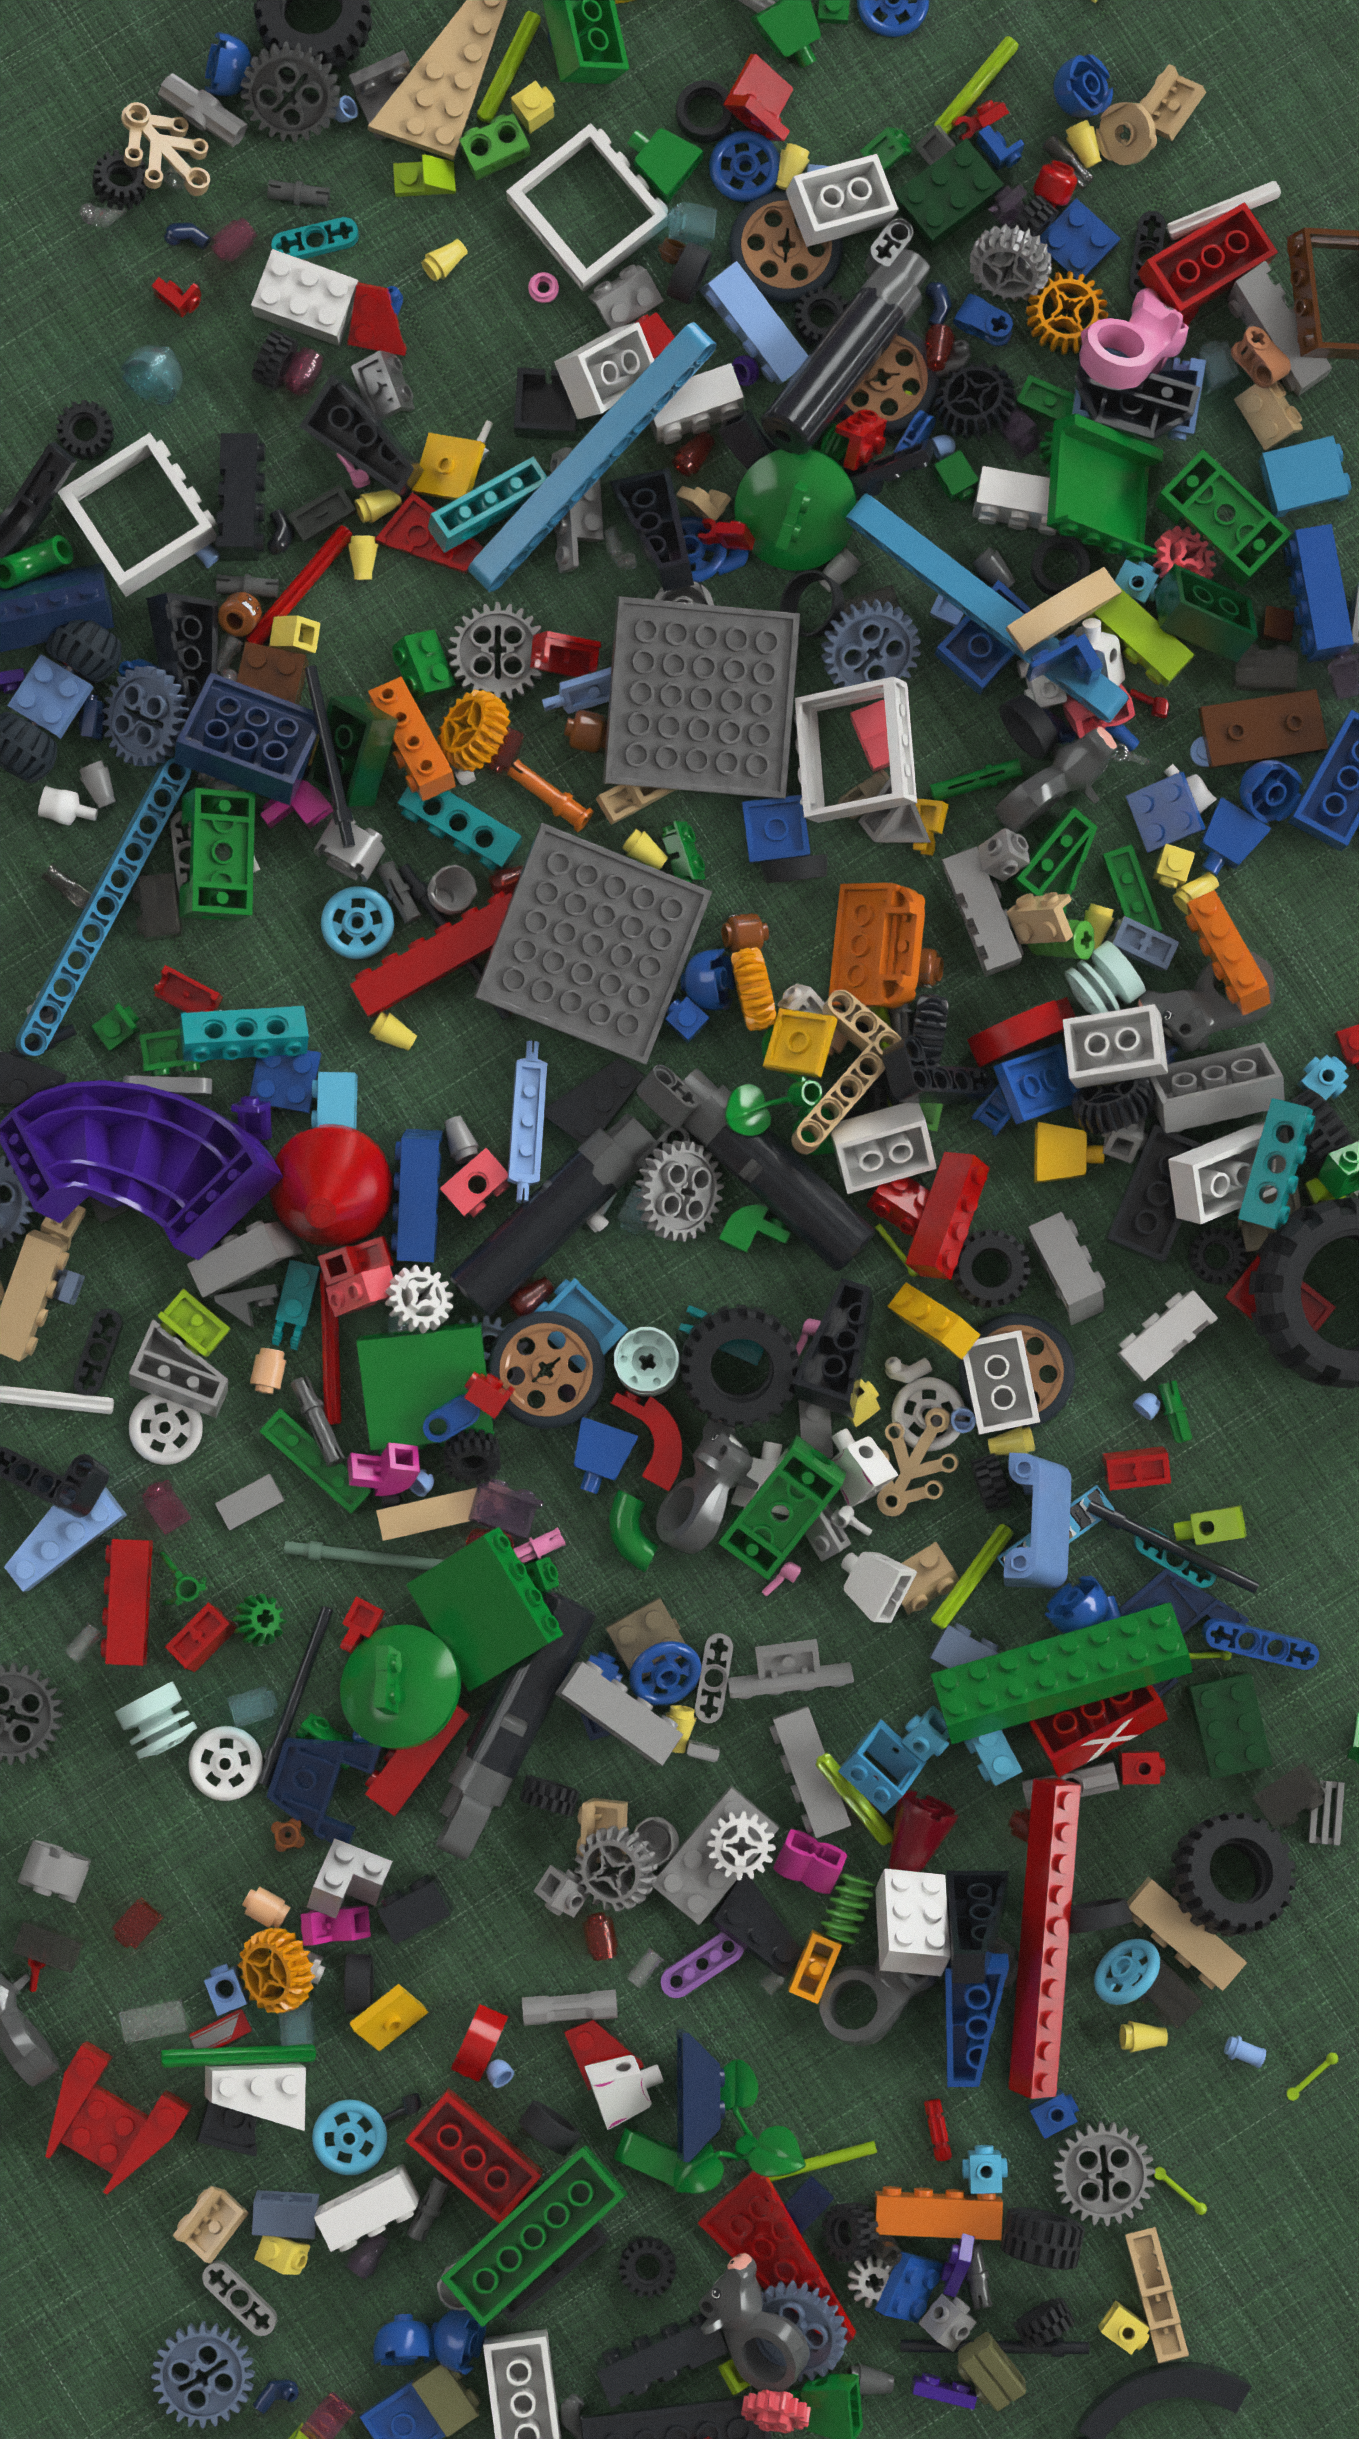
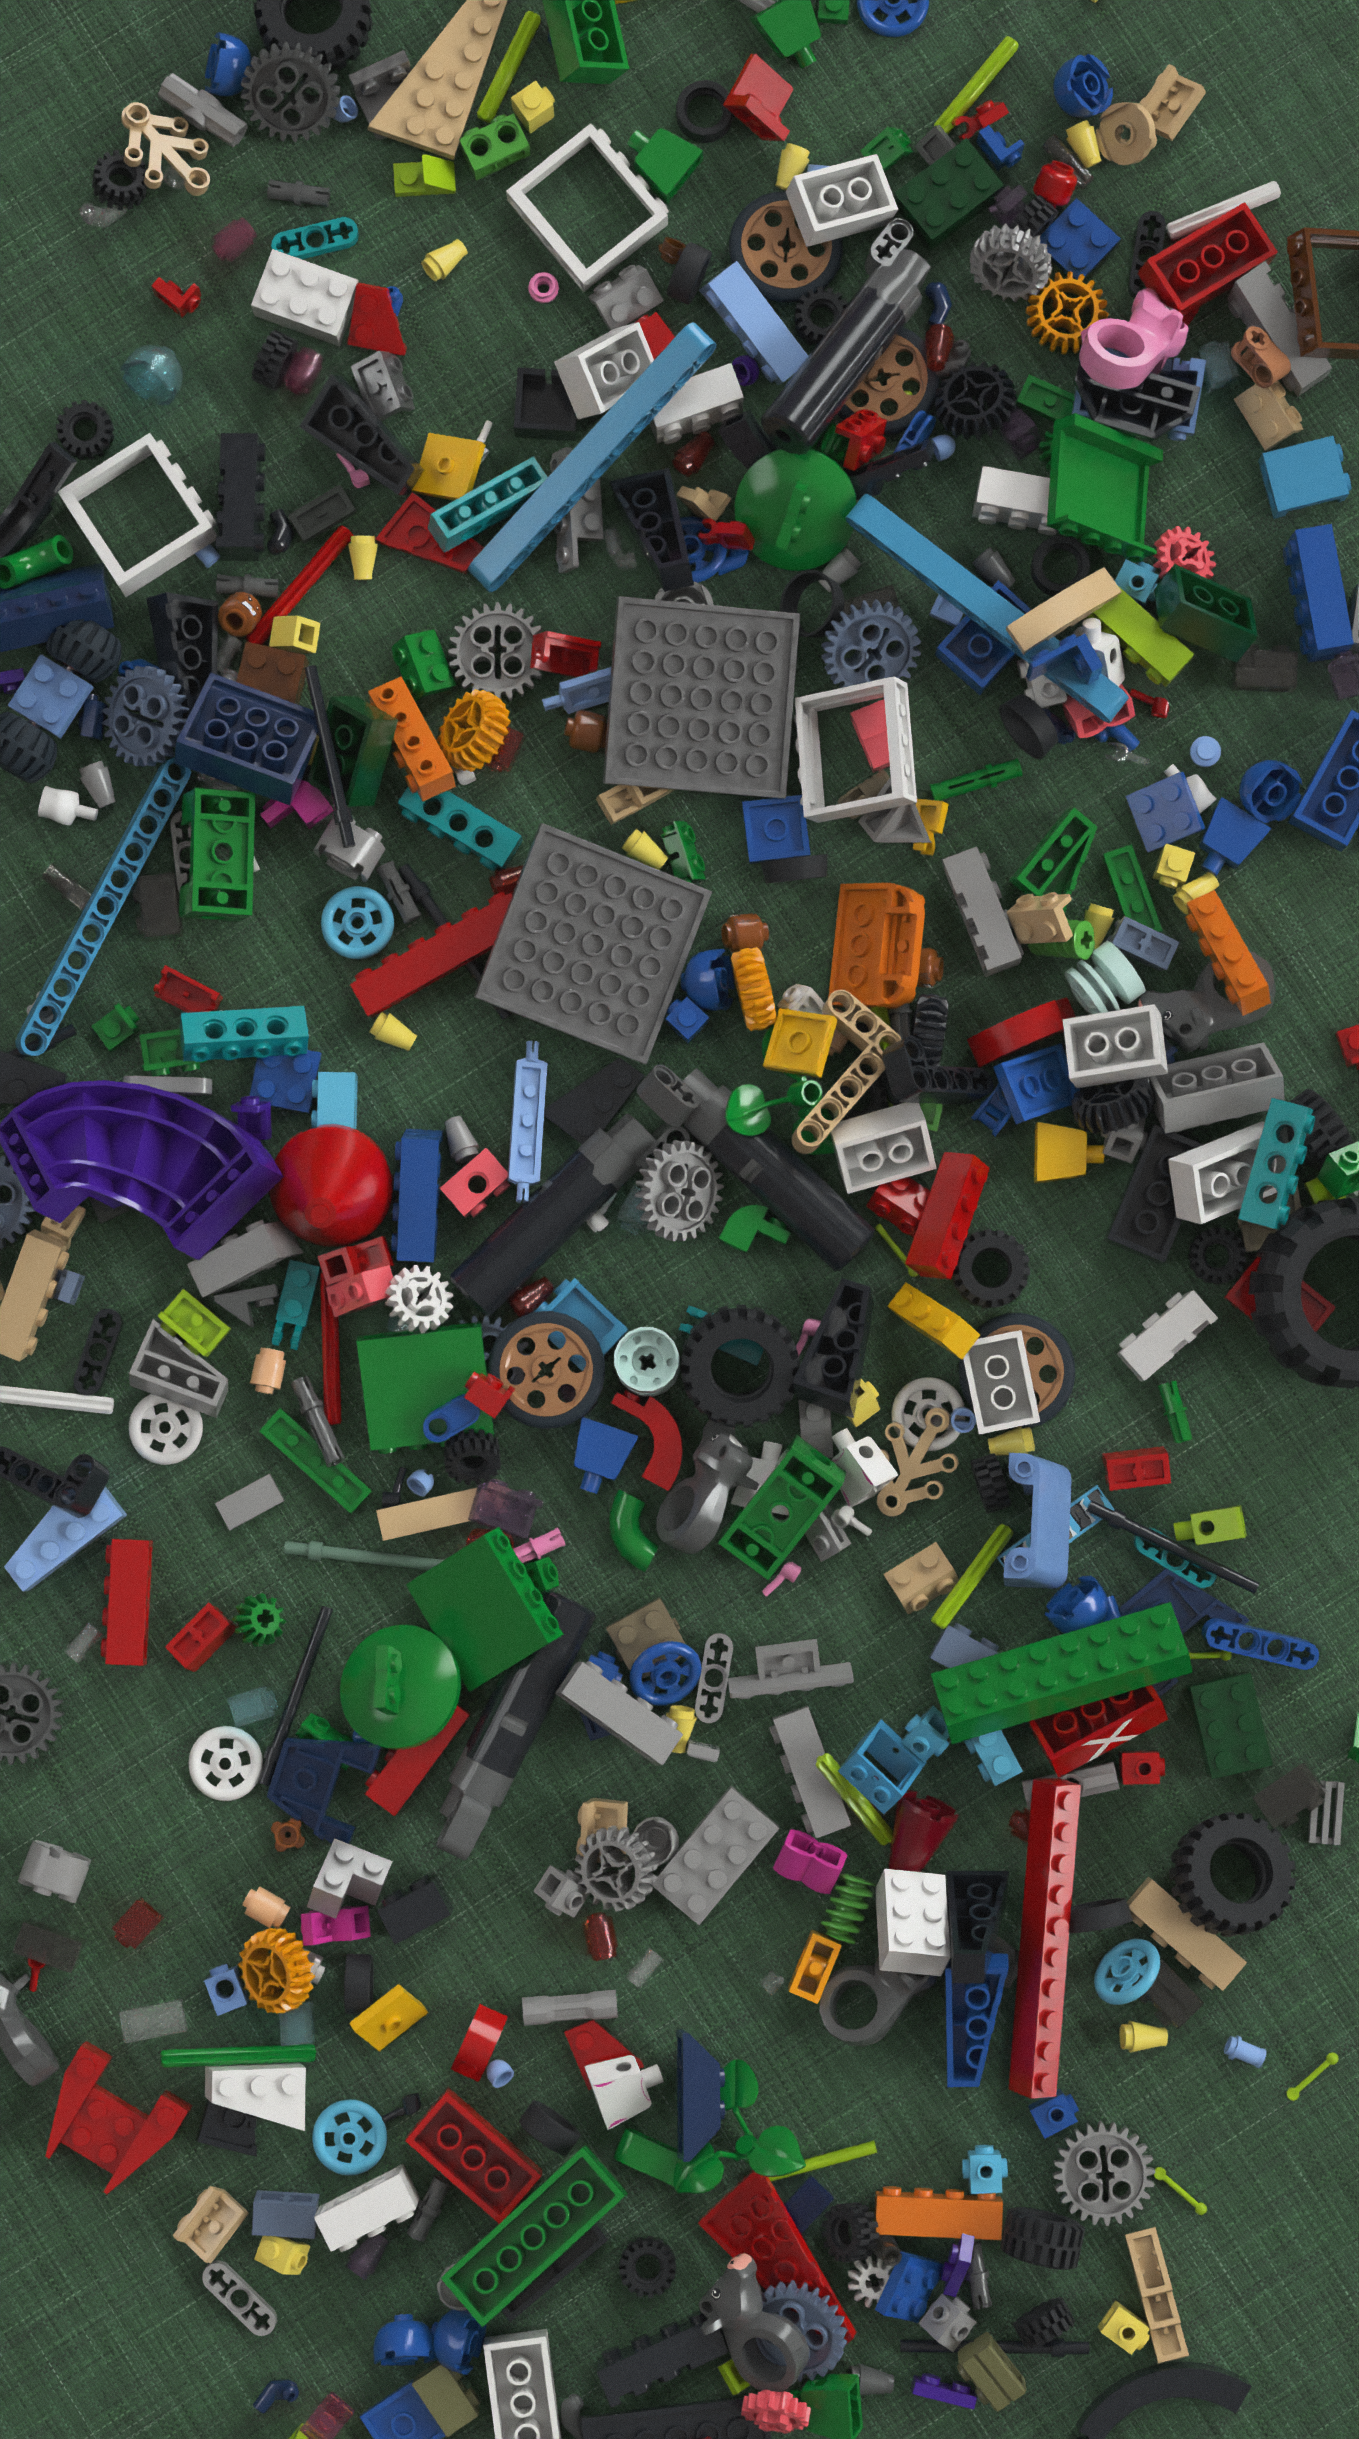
light aqua wheel [114,1681,197,1759] -> none
clear pink bracket [142,1480,192,1535] -> none
sand blue gear [151,2321,255,2428] -> none
green plant [160,1551,207,1606] -> none
dark blue arm [164,222,212,250] -> none
sticker [189,2009,252,2049] -> none
red plate [339,1596,386,1654] -> none
dark pink brick [347,1442,420,1496] -> none
light yellow cone [354,489,402,523] -> none
light grey hair [427,865,477,915] -> none
orange pin [507,759,594,833] -> none
black tyre [519,1775,580,1816] -> none
medium lavender plate [661,1932,744,1998] -> none
clear light blue brick [667,201,717,246] -> none
white gear [707,1810,776,1880] -> none
blue plate [709,131,780,202] -> none
black wing [709,1873,802,1978] -> none
white torso [841,1552,917,1623] -> none
white arm [885,1357,932,1383] -> none
red axle [924,2098,952,2161] -> none
green brick [932,450,979,503] -> none
blue piece [953,294,1013,347] -> none
light grey brick [978,828,1030,882] -> none
dark grey animal [994,727,1117,834] -> none
light grey wedge [1028,1212,1106,1326] -> none
light blue hinge [1133,1393,1160,1420] -> none
green plate [1155,449,1292,588] -> none
reddish brown plate [1198,689,1328,769] -> none
reddish brown slope [1260,606,1294,643] -> none
medium azure brick [1297,1055,1349,1100] -> none

